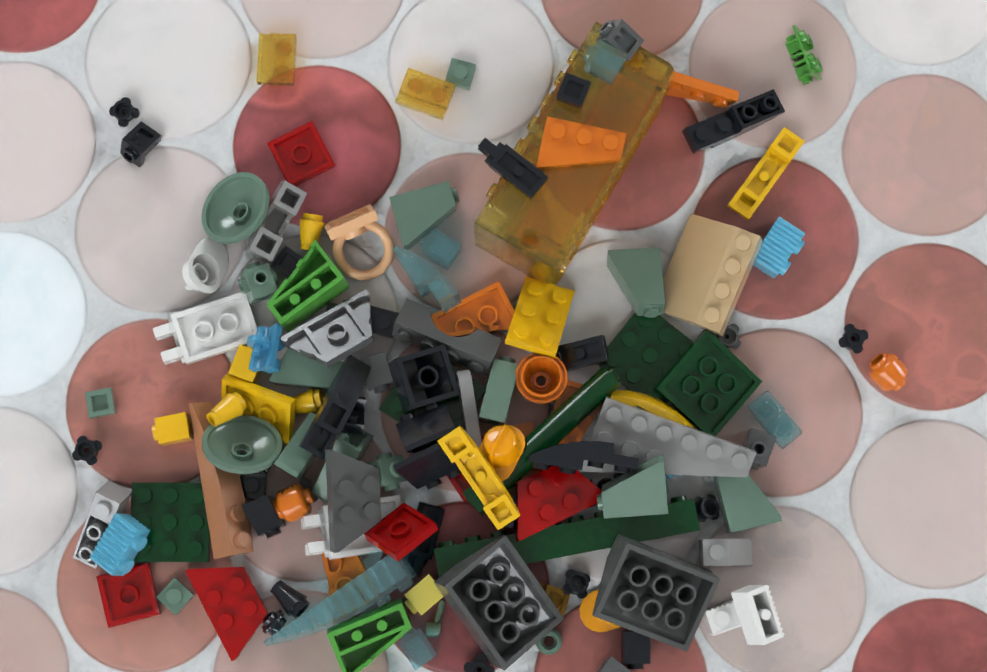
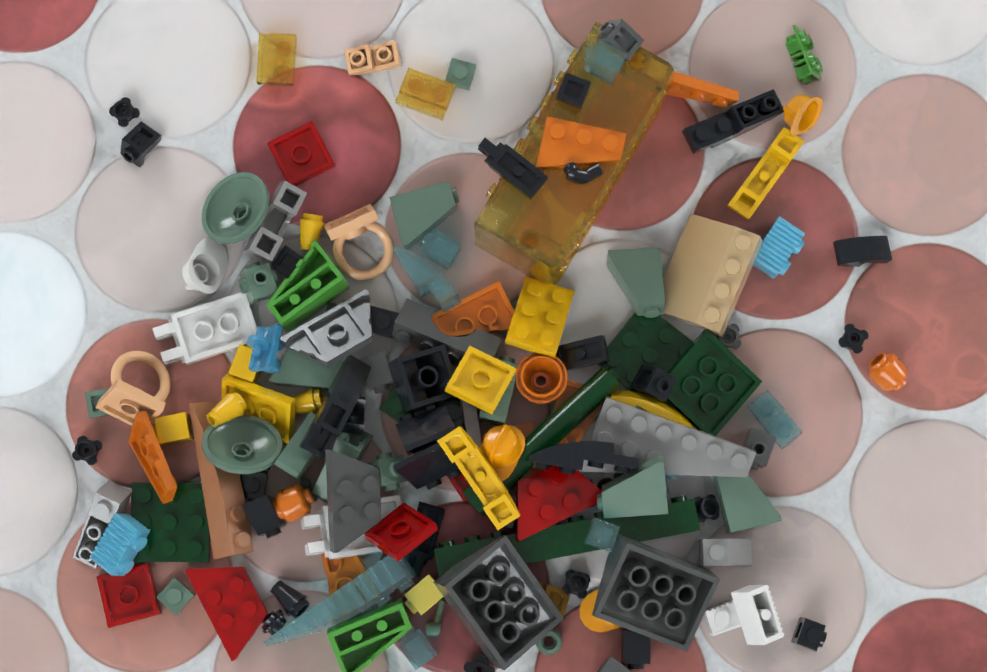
none -> light nougat tile [96,351,171,426]
none -> orange wing [128,410,177,504]
none -> light nougat slope [344,40,402,76]
none -> yellow plate [445,346,517,415]
none -> black arm [563,162,604,184]
none -> clear light blue brick [583,518,620,552]
none -> black bracket [630,364,676,402]
none -> light orange piece [783,94,823,137]
none -> black brick [791,617,827,652]
none -> black slope [833,236,892,267]

